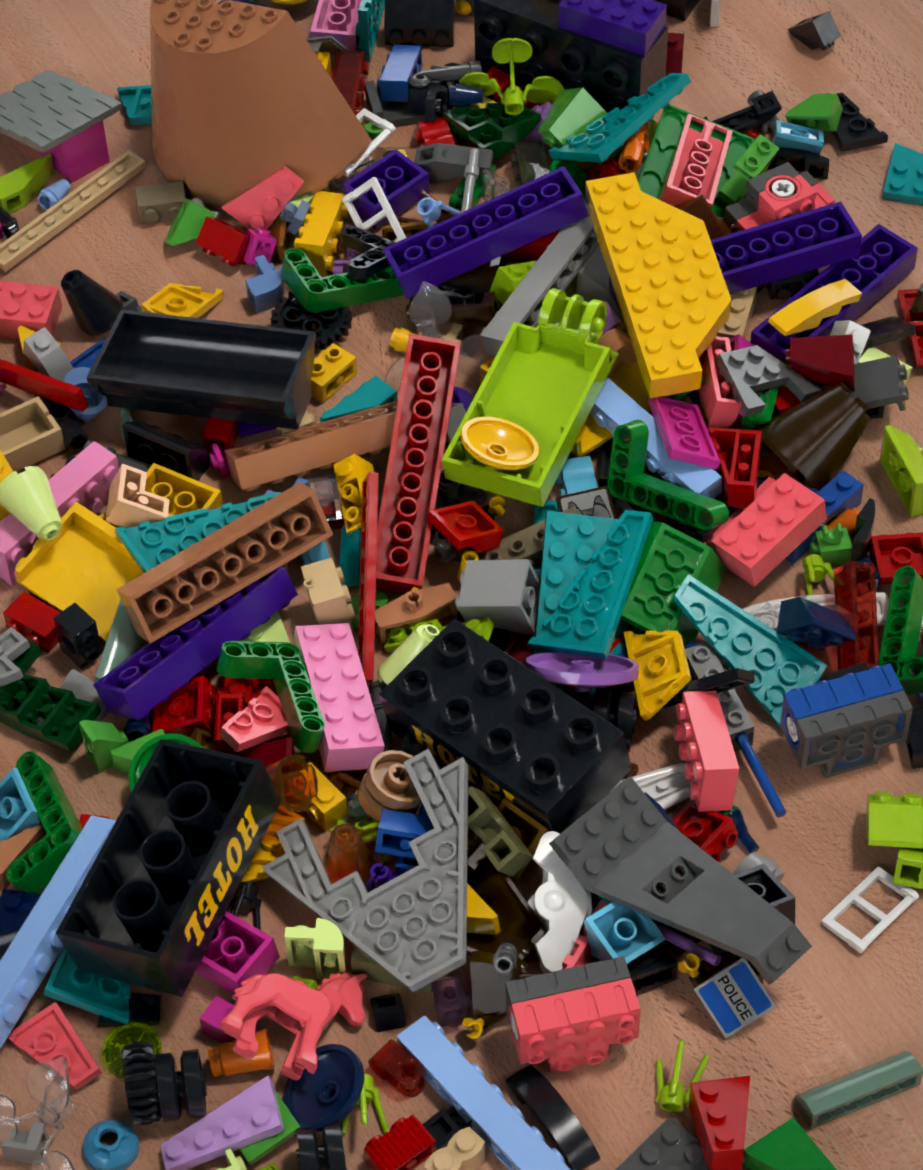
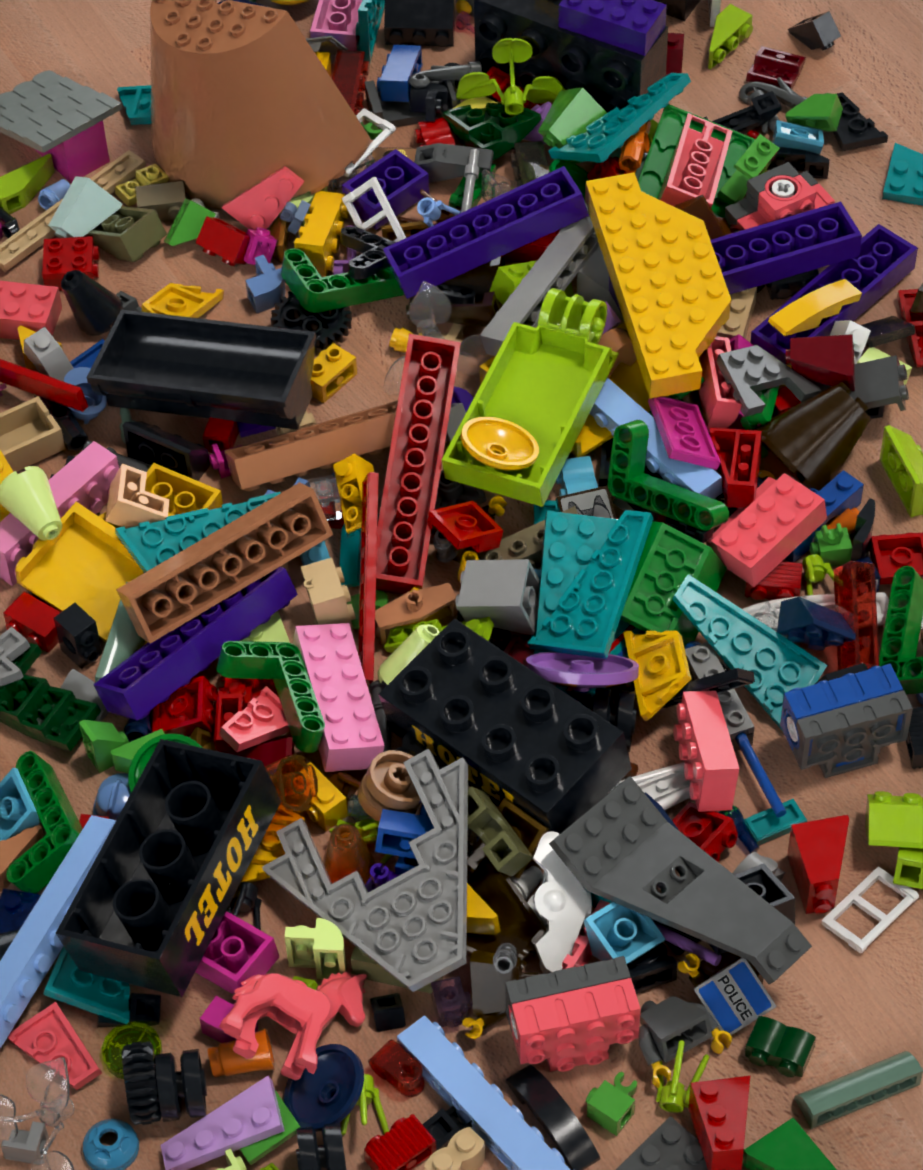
teal slope [320,375,398,423] -> none
dark blue cone [449,83,483,107] -> none
none -> red brick [42,236,100,291]
none -> light aqua slope [48,176,123,238]
none -> olive slope [84,206,167,262]
none -> medium blue piece [93,773,131,820]
none -> light yellow slope [115,164,169,207]
none -> clear pink hand [456,11,475,34]
none -> white cone [510,866,543,900]
none -> bright green brick [585,1071,637,1136]
none -> dark grey torso [639,996,732,1088]
none -> lime slope [708,4,753,70]
none -> dark grey plant [739,77,807,109]
none -> teal tile [743,799,807,847]
none -> red brick [745,561,803,600]
none -> dark green brick [745,1016,816,1077]
none -> dark red slope [746,46,806,89]
none -> red slope [787,814,849,914]

